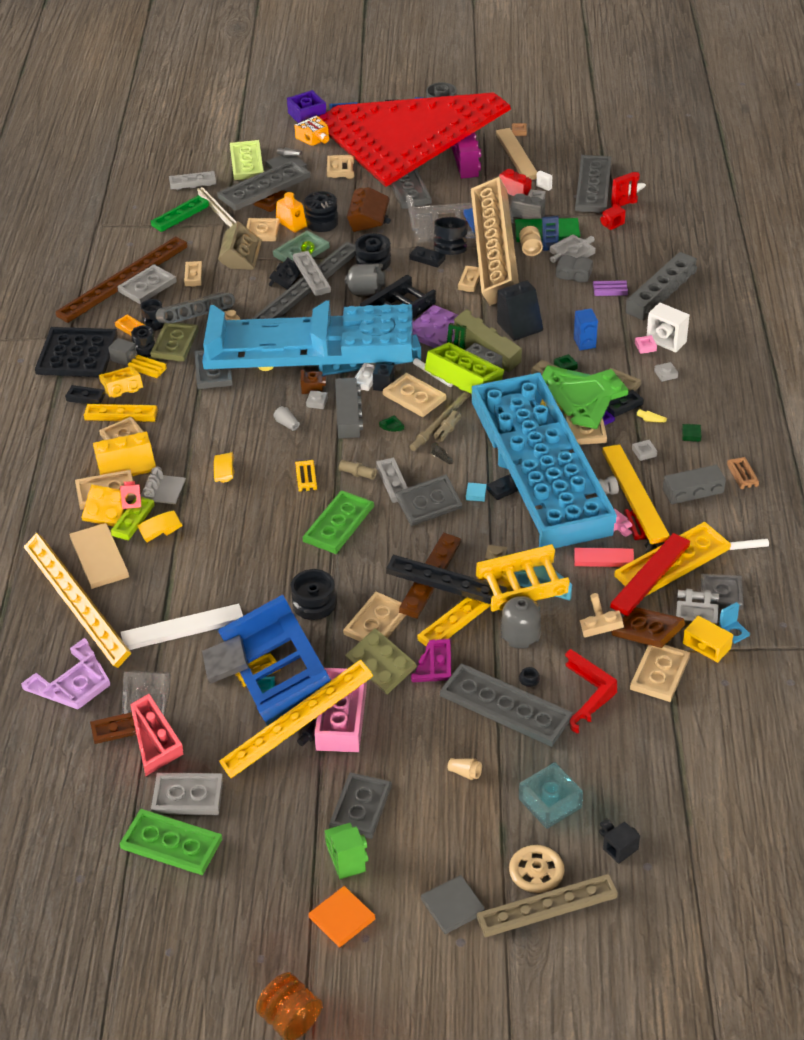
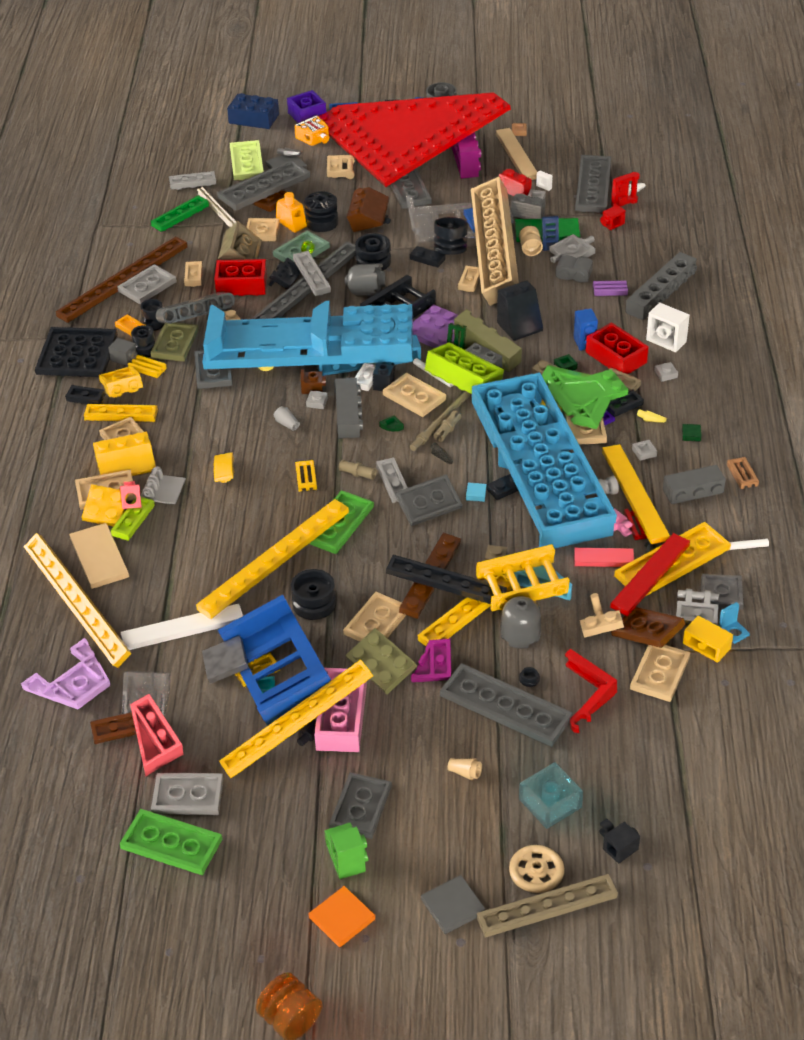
yellow slope [137,511,183,543] -> none
bright pink plate [635,335,657,354] -> none
none -> yellow plate [196,499,349,619]
none -> red brick [214,259,267,296]
none -> dark blue brick [227,93,279,129]
none -> red brick [586,322,649,374]

